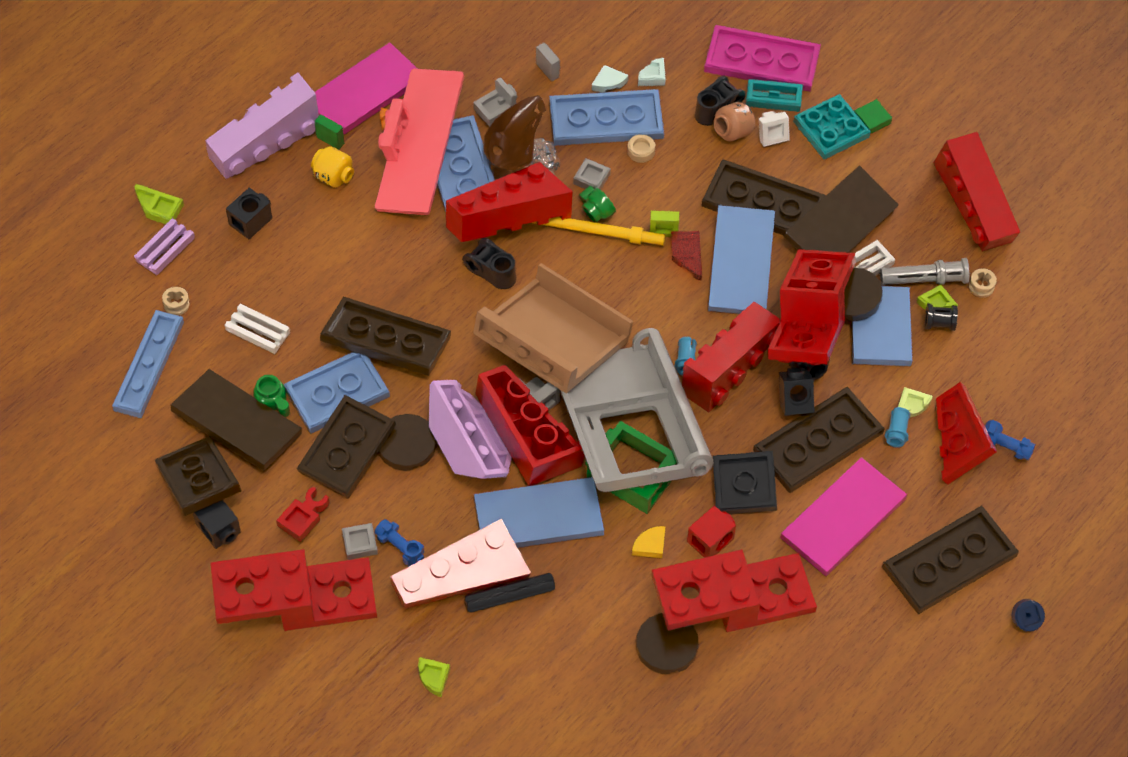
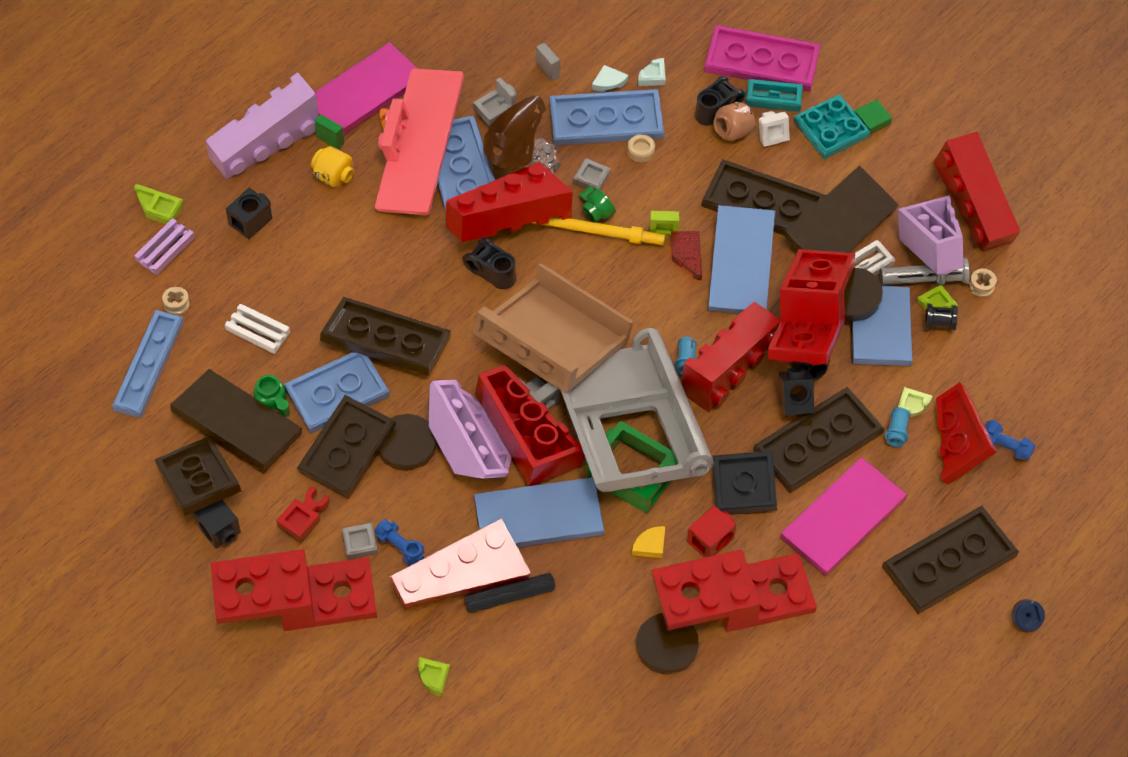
none -> lavender wedge [898,196,964,275]

